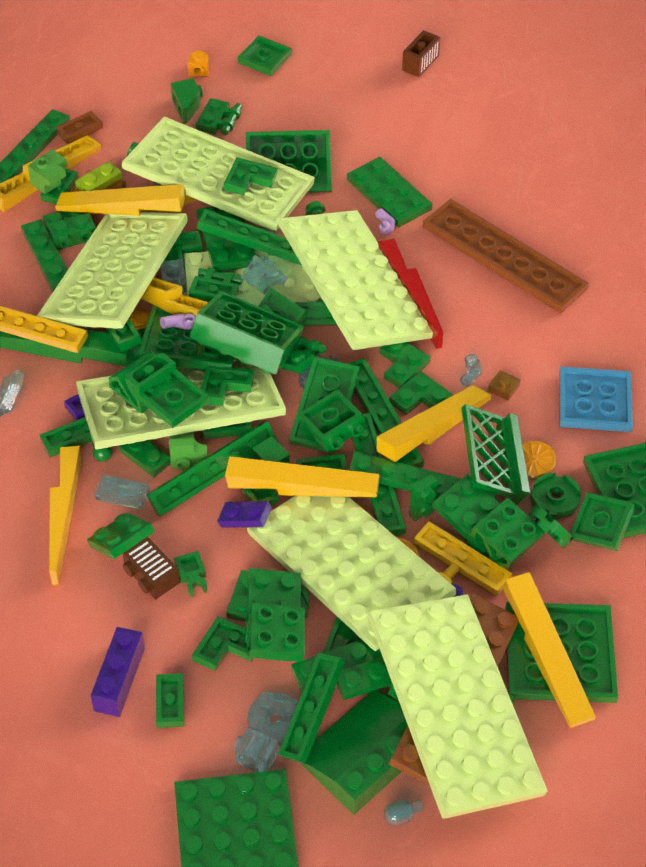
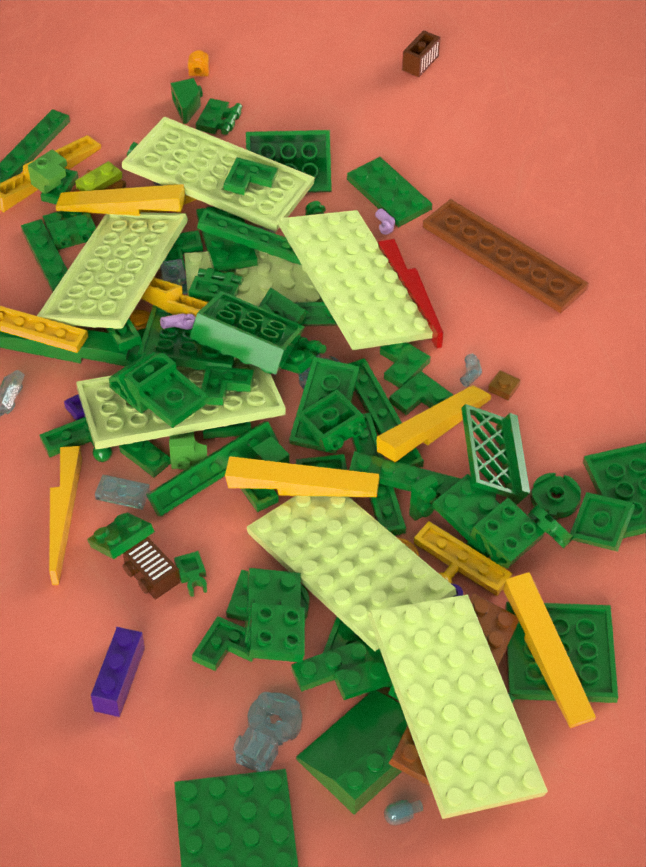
dark orange plate [56,111,103,144] -> none
green plate [156,673,184,728] -> none
dark purple plate [217,501,272,527] -> none
green plate [238,35,292,76] -> none
clear light blue brick [240,255,288,295] -> none
green plate [278,652,345,765] -> none
light orange wheel [522,441,556,478] -> none
dark azure plate [559,366,633,432] -> none

